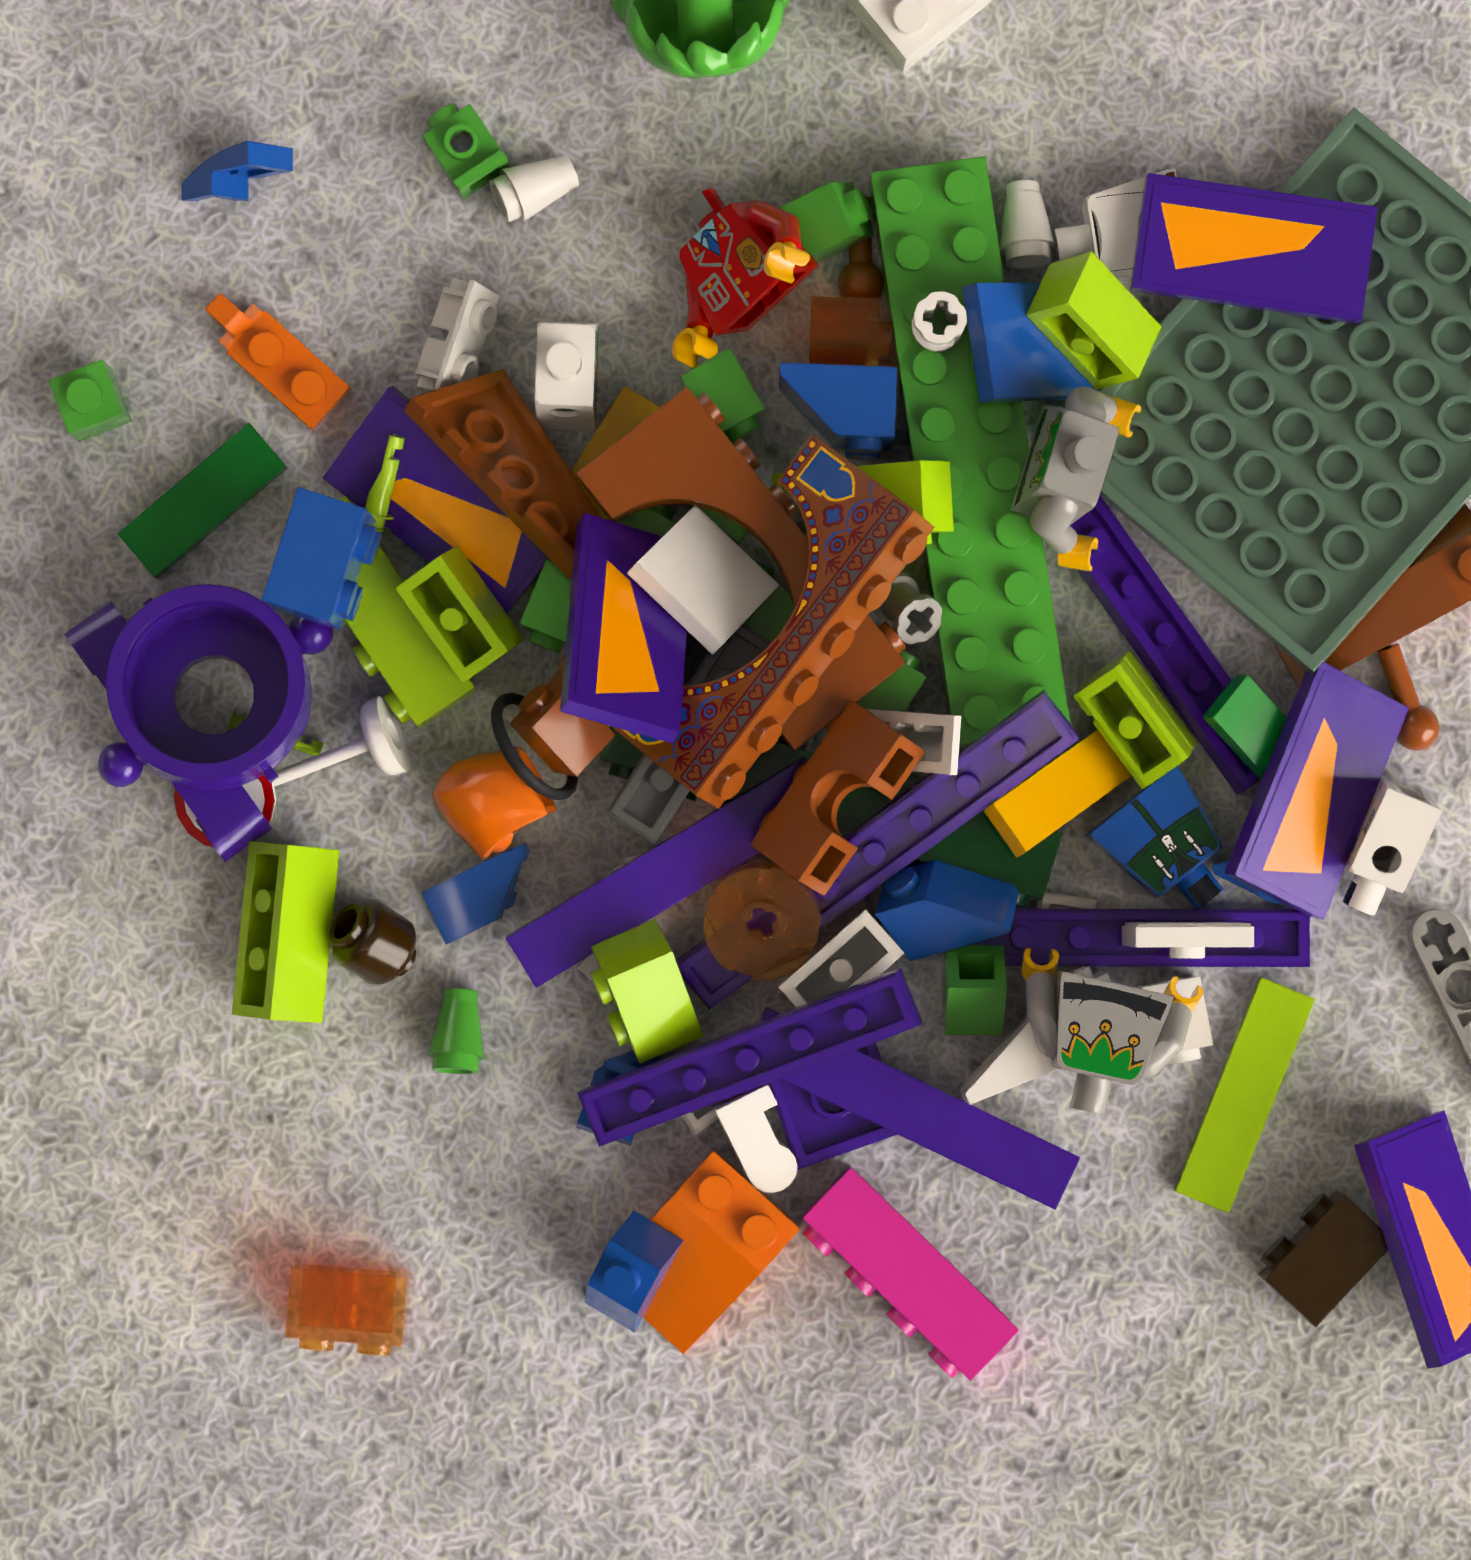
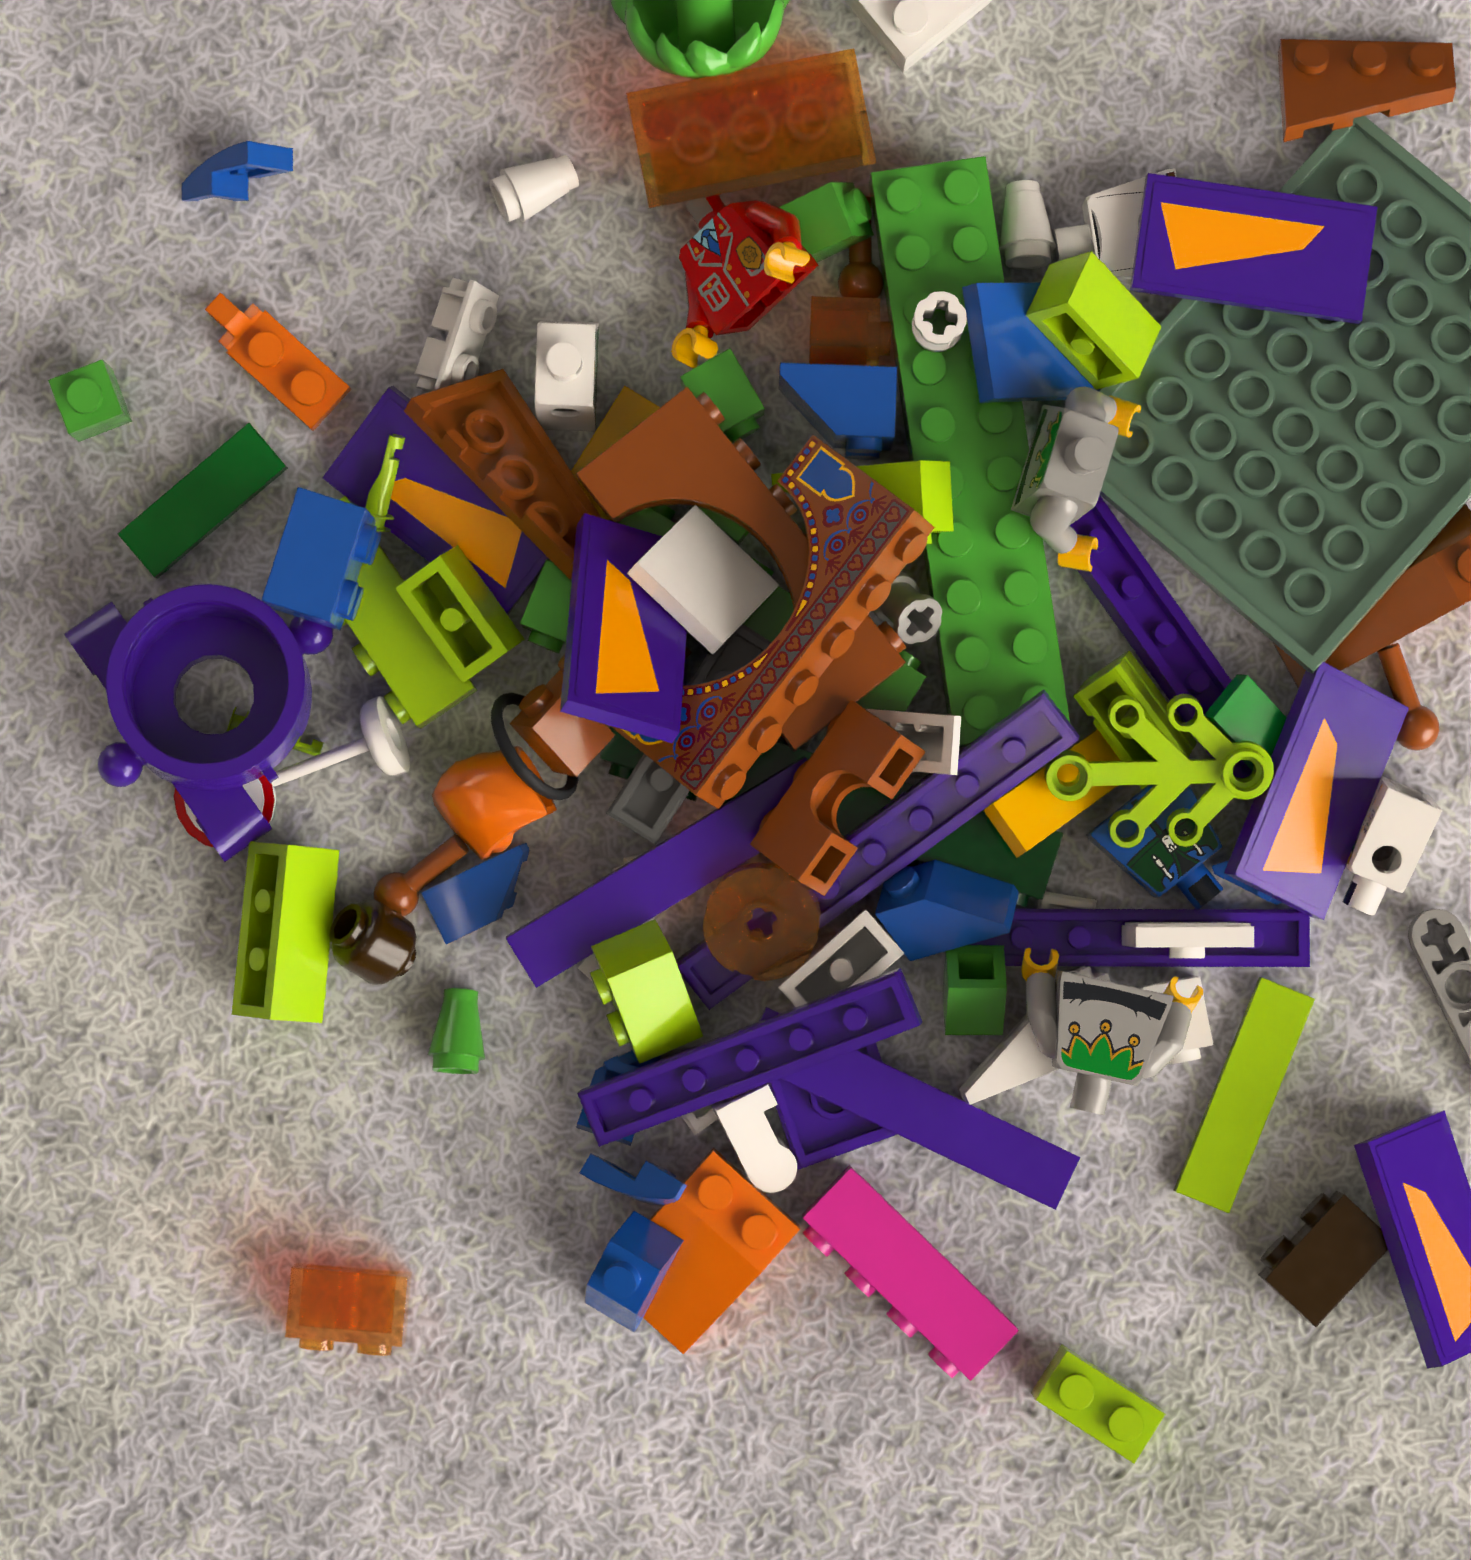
bright green brick [422,103,510,200] -> none
none -> dark orange bar [373,834,469,916]
none -> blue slope [579,1153,687,1205]
none -> clear orange slope [626,48,877,209]
none -> lime brick [1031,1344,1166,1464]
none -> lime plant [1044,694,1274,848]
none -> dark orange wing [1278,39,1456,142]

